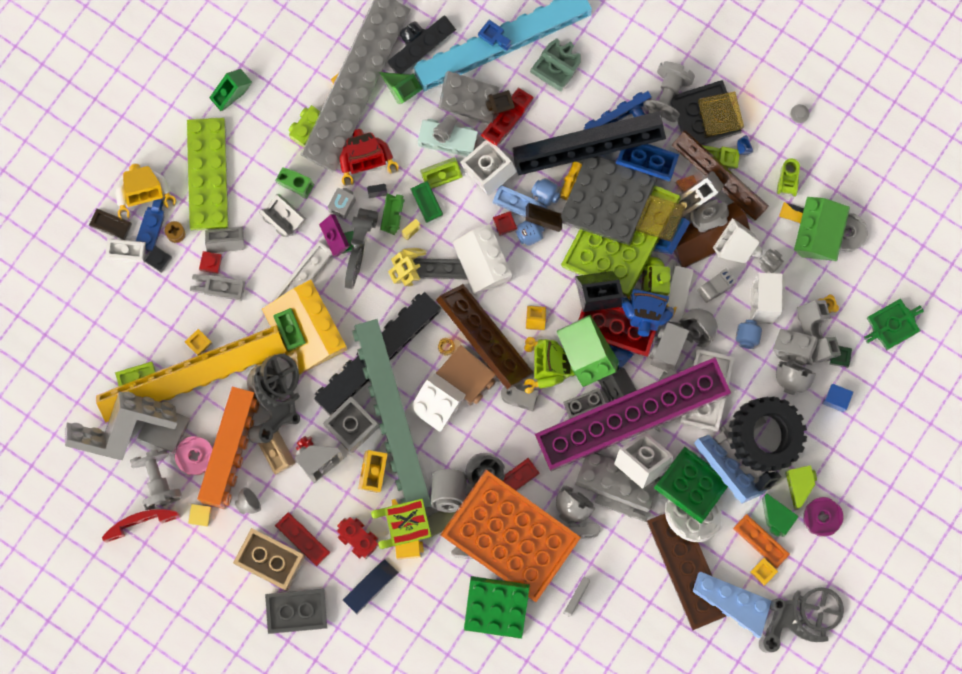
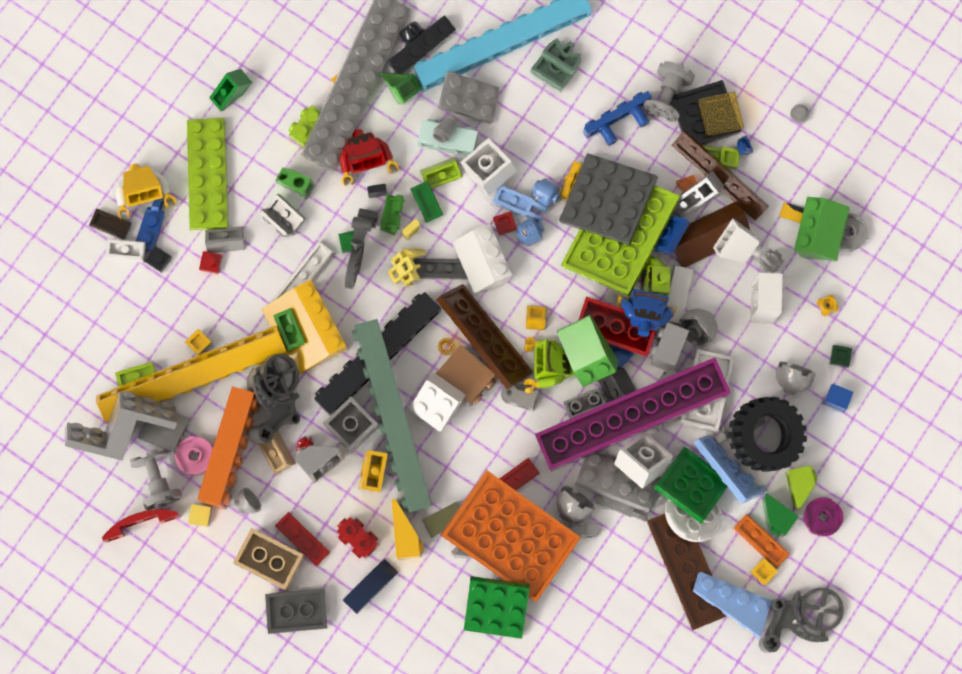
pearl gold wheel [164,221,186,243] -> none
light grey hinge [190,274,246,301] -> none
magenta plate [319,214,350,257] -> none
light grey brick [327,188,356,220] -> none
flag [371,499,431,549] -> none
light grey piece [431,469,467,513] -> none
dark grey cylinder [465,452,505,487] -> none
blue plate [478,19,512,51] -> none
red slope [481,87,534,146] -> none
dark brown bracket [485,90,515,115] -> none
black brick [513,111,666,175] -> none
dark brown tile [525,203,562,232] -> none
light grey tile [563,577,590,617] -> none
black slope [575,271,624,312] -> none
blue slope [616,144,680,182] -> none
clear yellow tile [635,195,685,242] -> none
light grey plate [690,199,729,232] -> none
light grey leg [697,268,736,303] -> none
medium blue head [735,320,762,349] -> none
black plate [755,471,782,491] -> none
light grey bracket [773,329,818,365] -> none
lime piece [777,158,800,197] -> none
light grey arch [797,300,841,362] -> none
green plate [864,298,924,351] -> none

